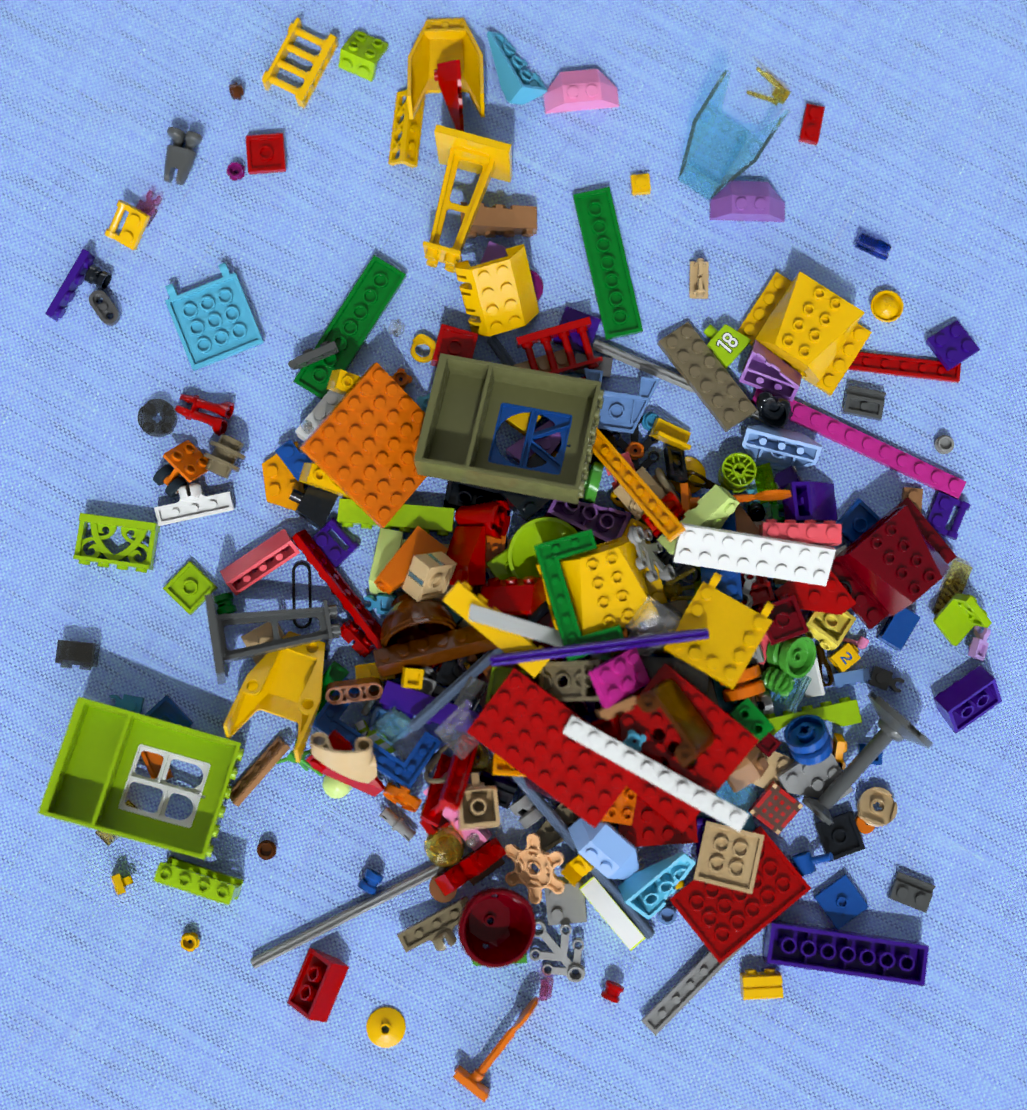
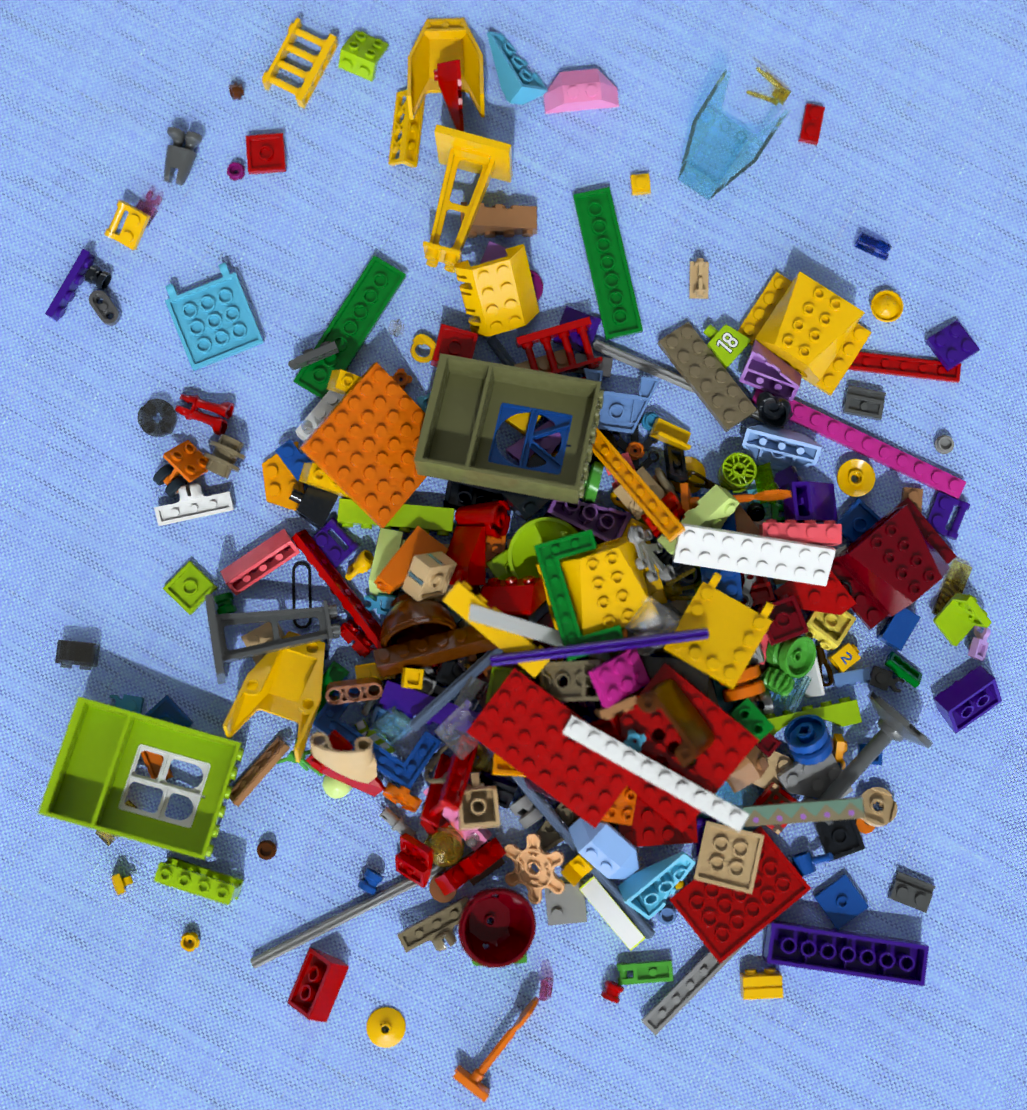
lime fence [73,513,160,573] -> none
light grey plant [530,919,585,982] -> none
medium lavender wedge [710,181,785,222] -> none
bright pink hand [842,636,869,649] -> none
none -> yellow piece [345,549,374,580]
none -> red slope [395,833,434,888]
none -> bright green plate [616,960,673,985]
none -> tile [742,797,865,827]
none -> yellow dish [837,459,875,497]
none -> green plate [885,651,922,688]

